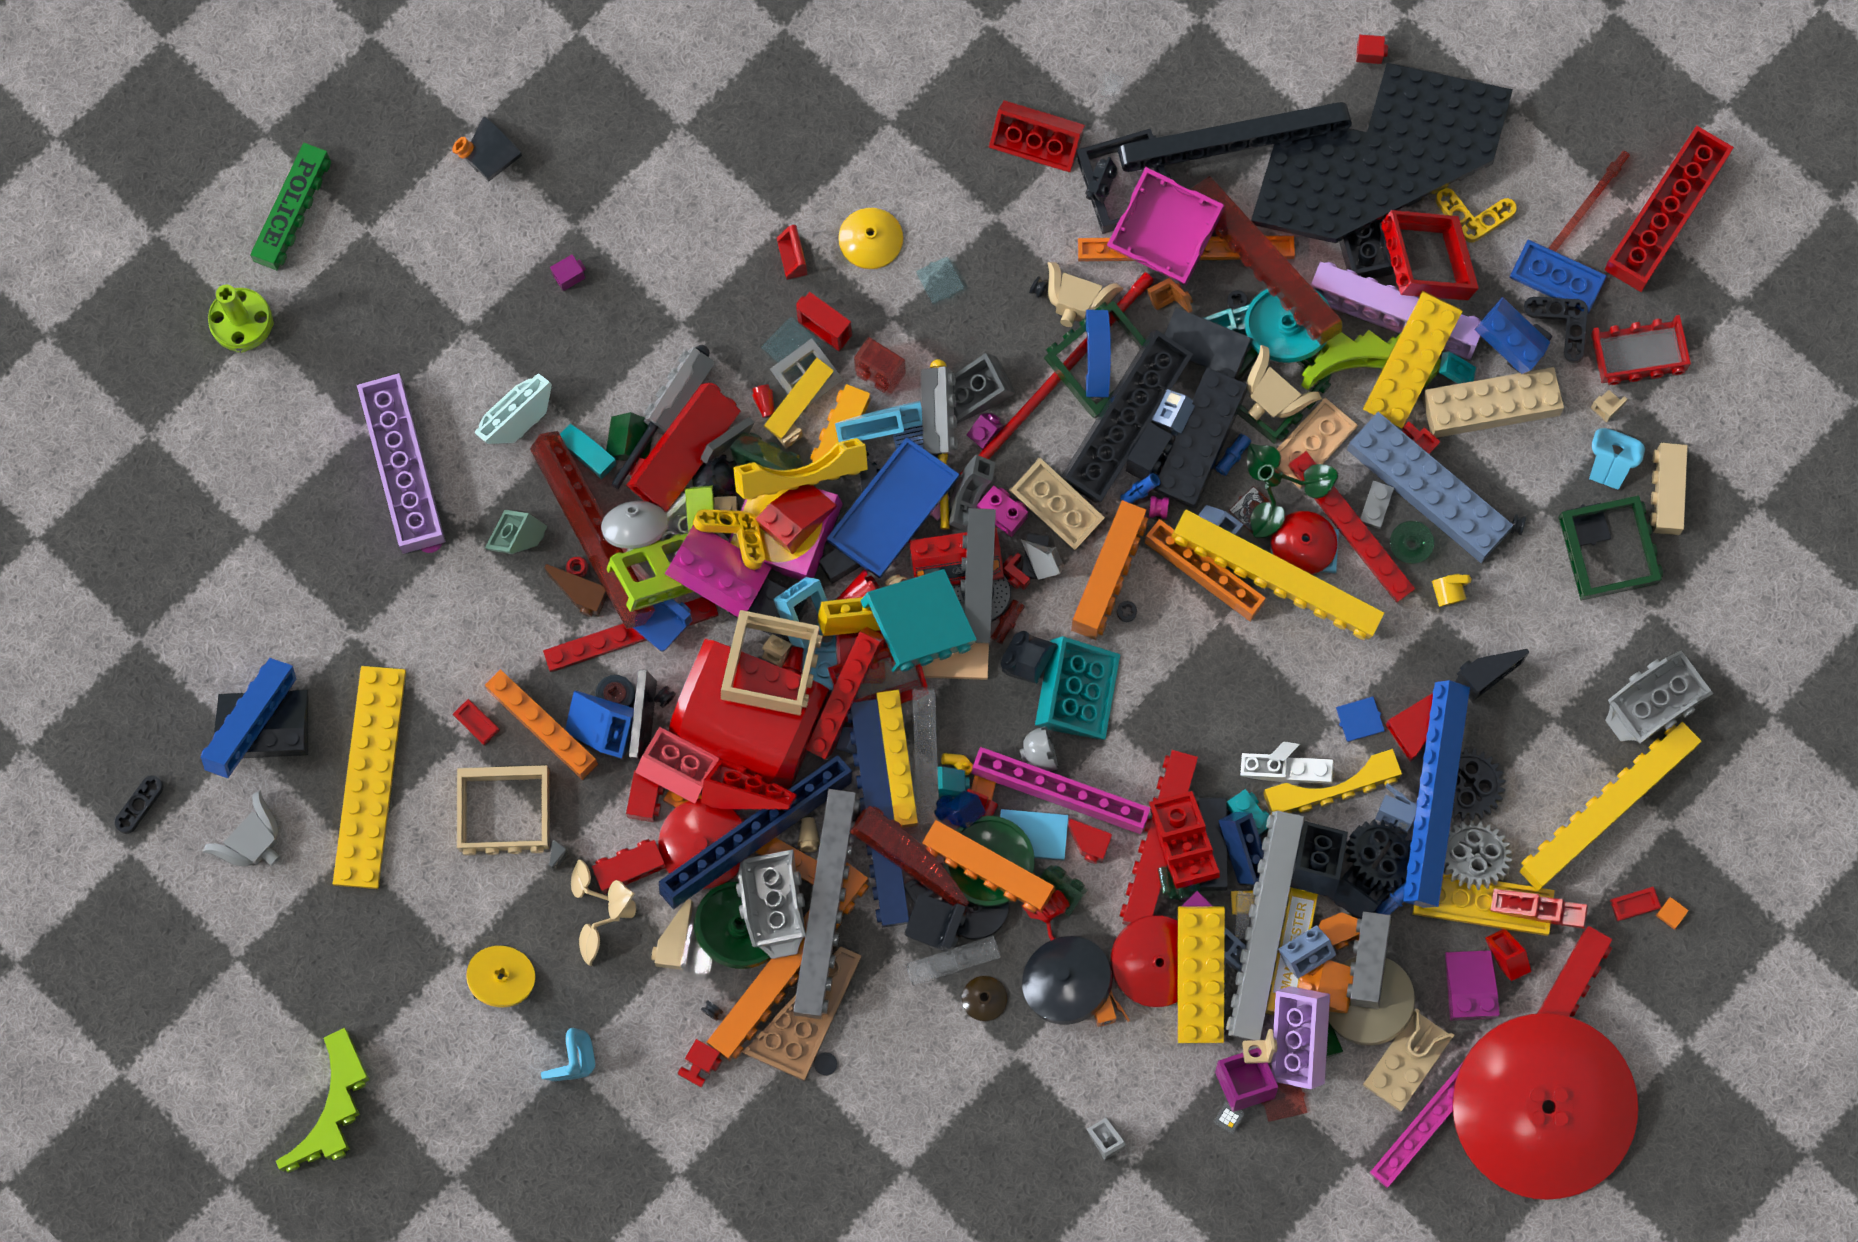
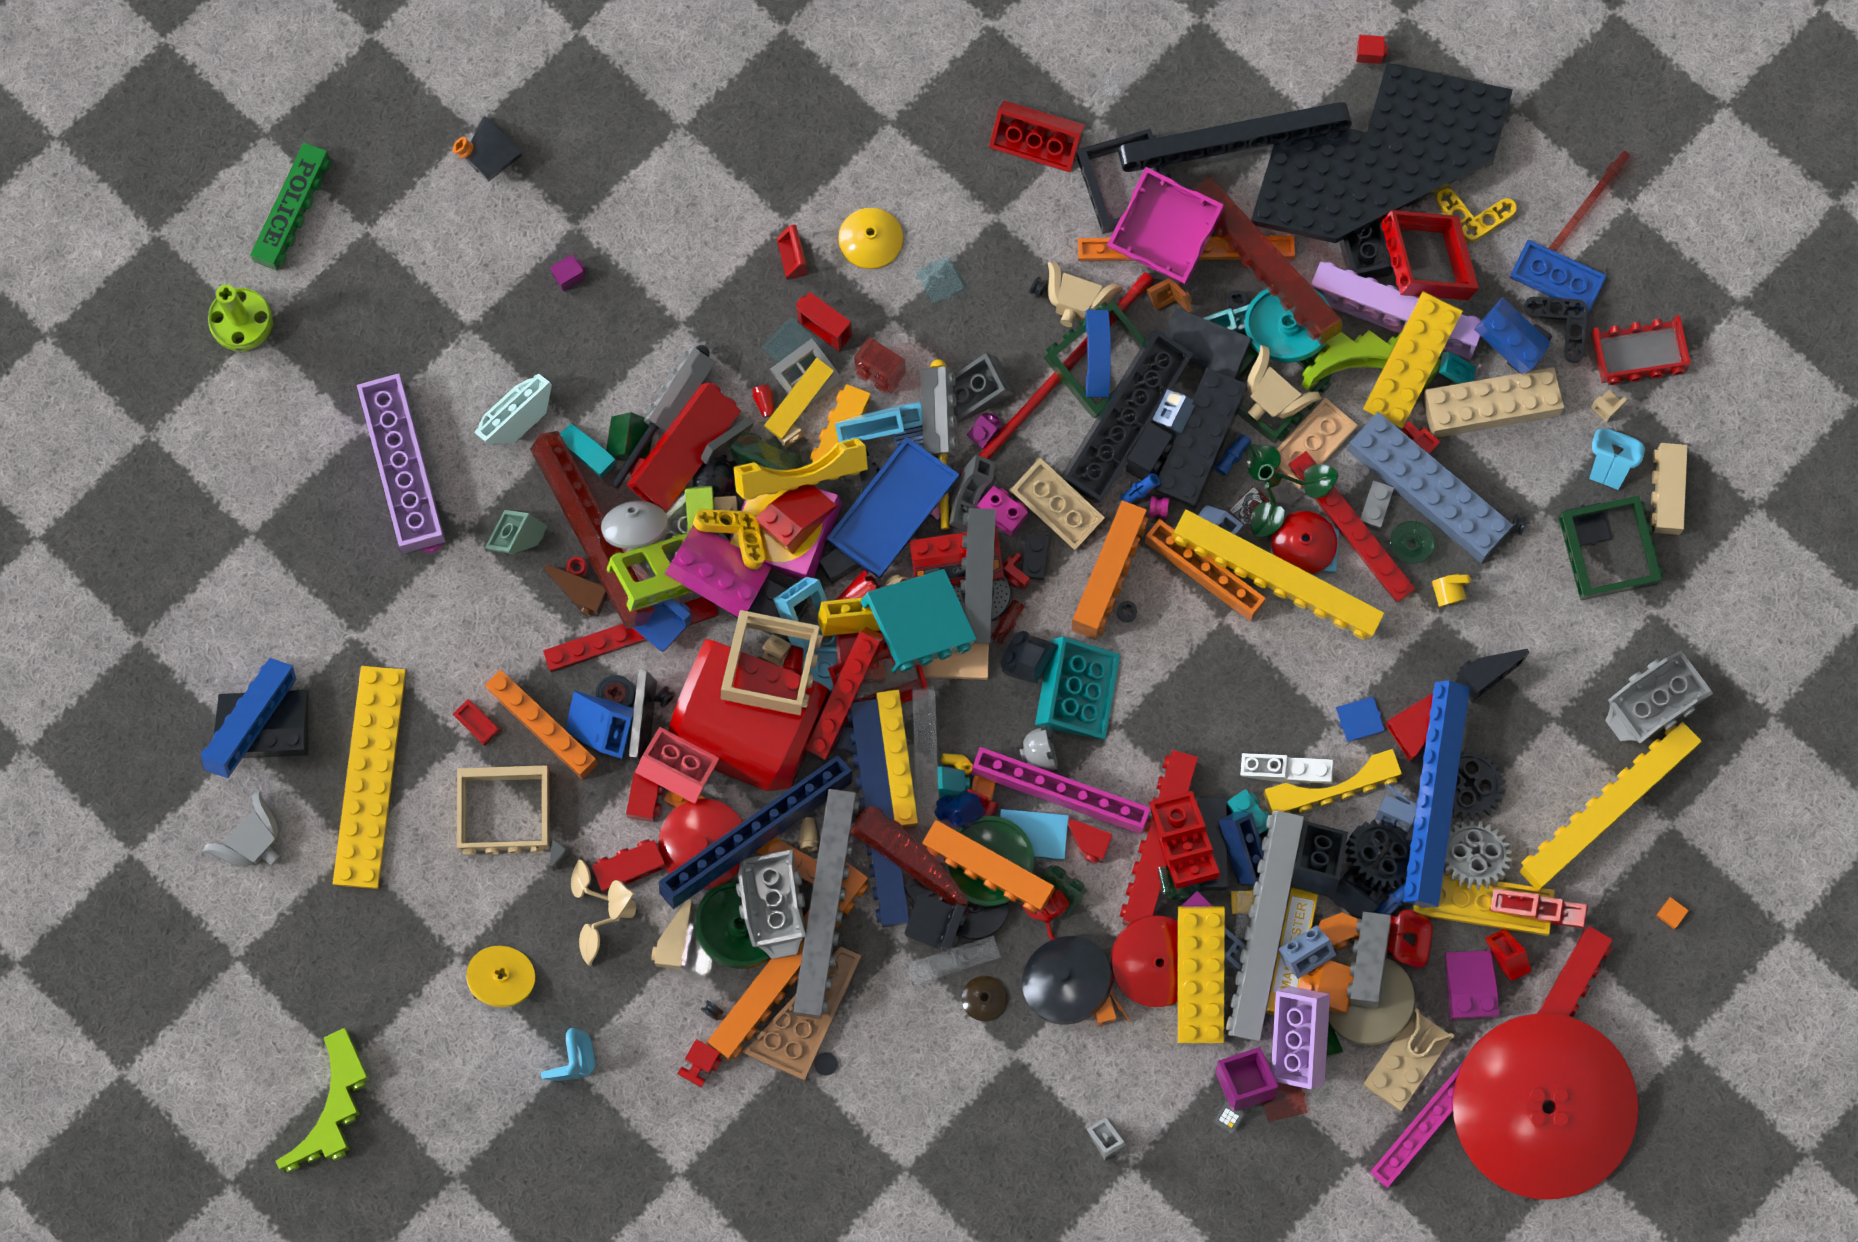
black beam [114,775,164,834] -> none
red wedge [701,759,797,809] -> none
light grey slope [1021,539,1064,580] -> none
black hinge [1085,157,1117,205] -> none
tan bracket [1242,1029,1277,1063] -> none
white sticker [1268,742,1300,761] -> none
red brick [1604,125,1734,292] -> none
red tile [1610,886,1661,922] -> none
none -> red piece [1387,910,1433,969]

